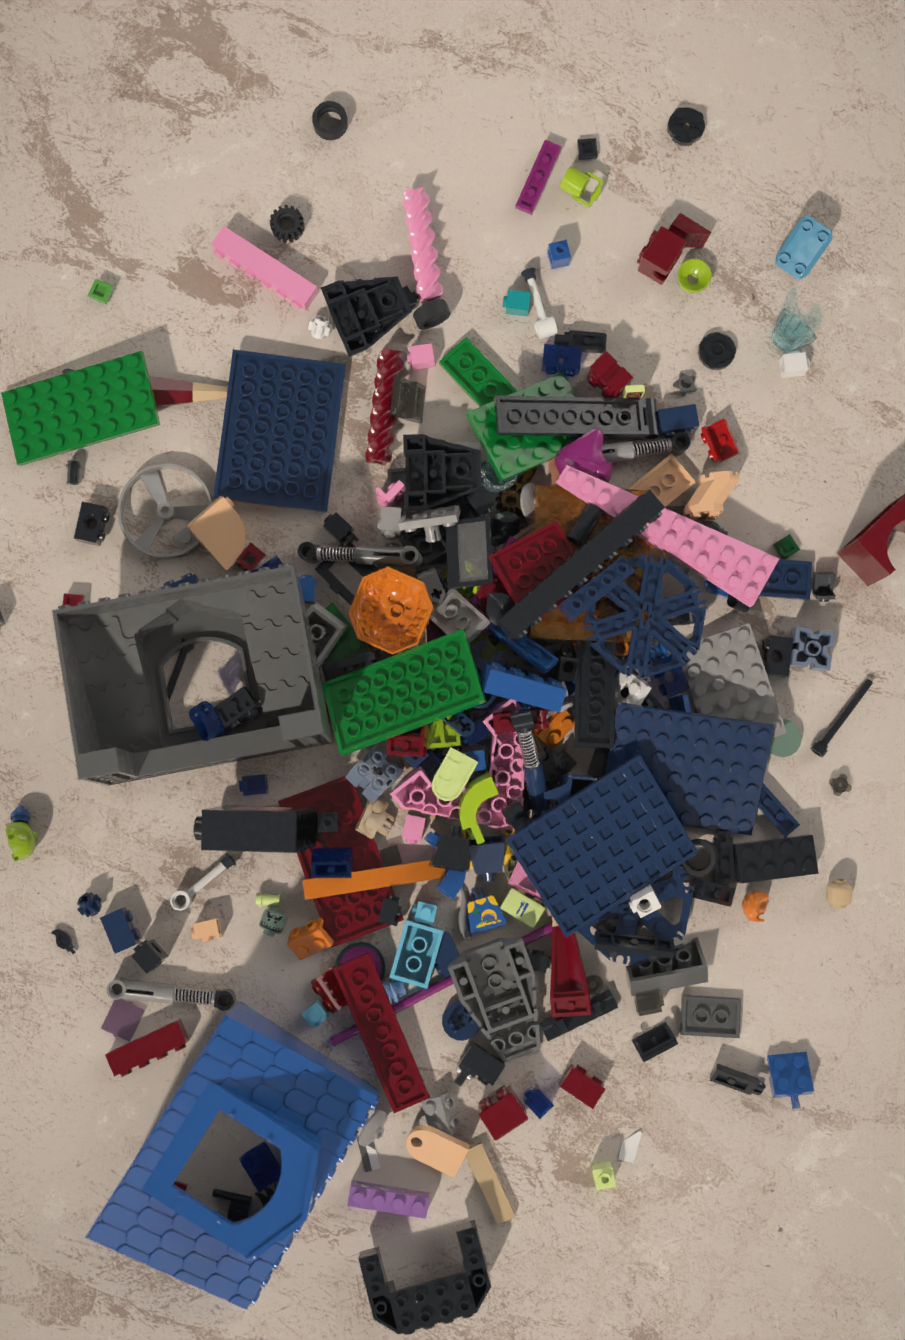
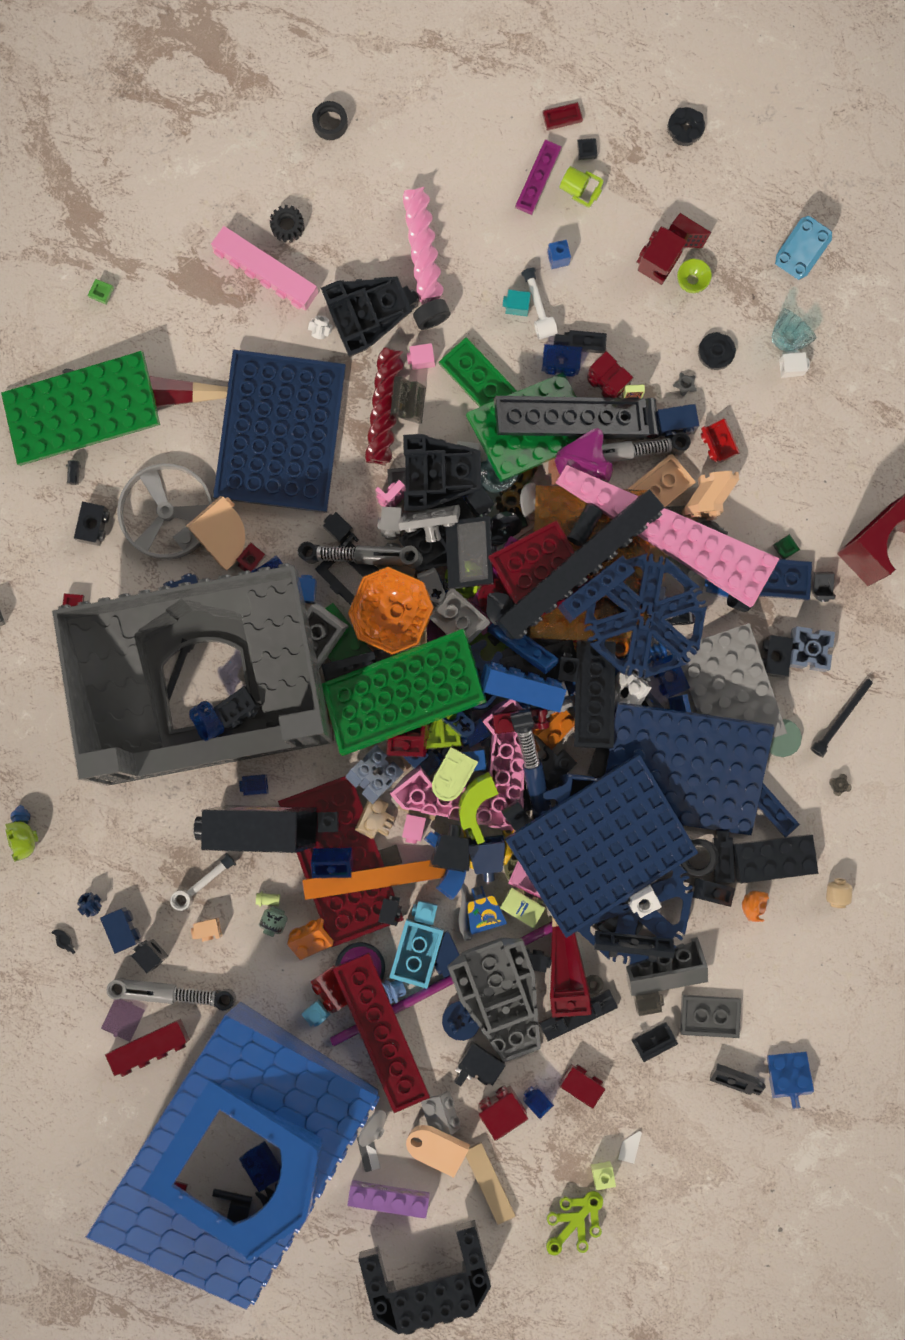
none -> dark red tile [542,102,583,131]
none -> lime plant [546,1191,603,1256]

